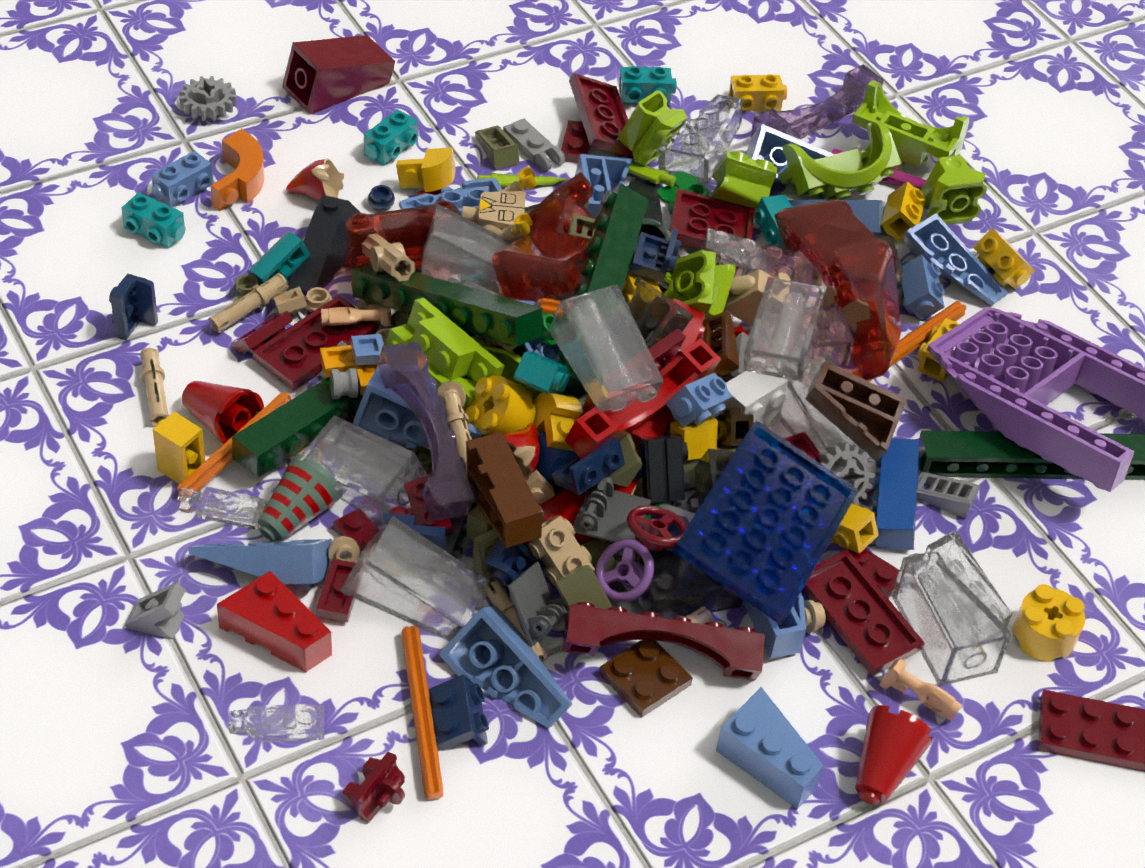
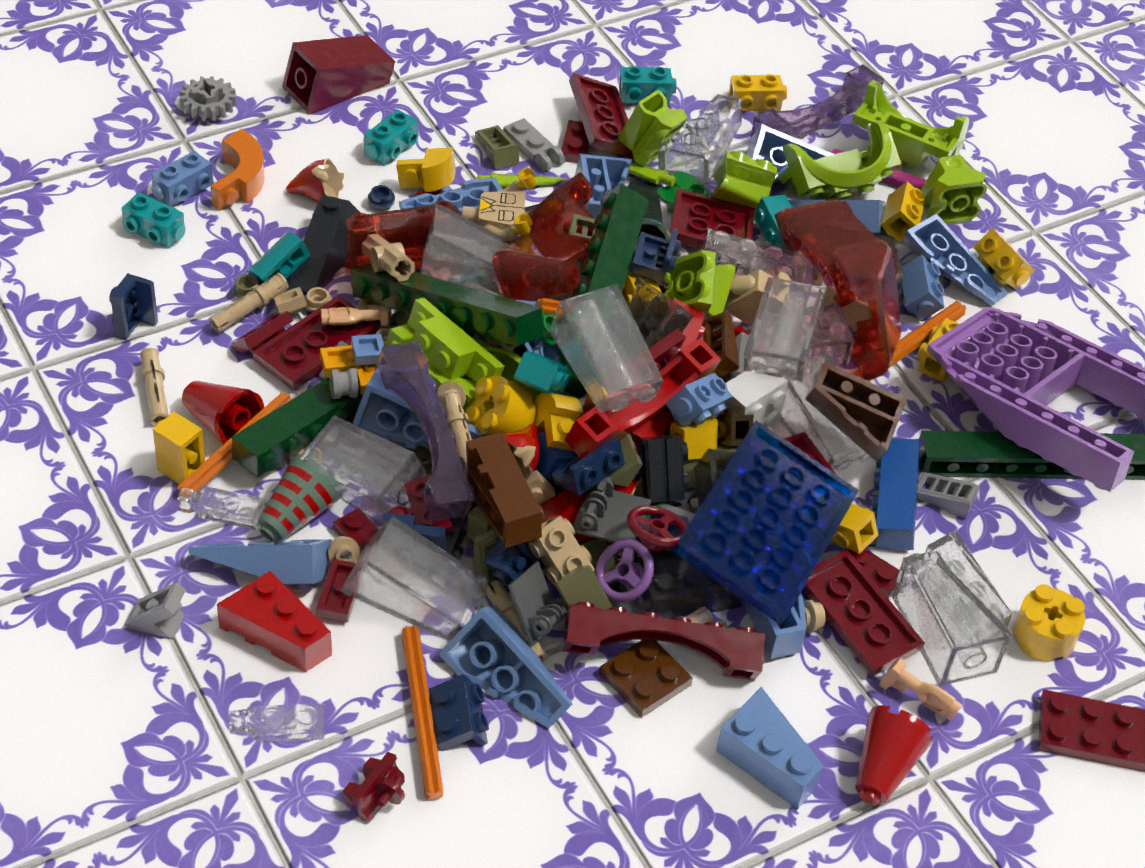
light grey gear [811,443,875,506] -> none

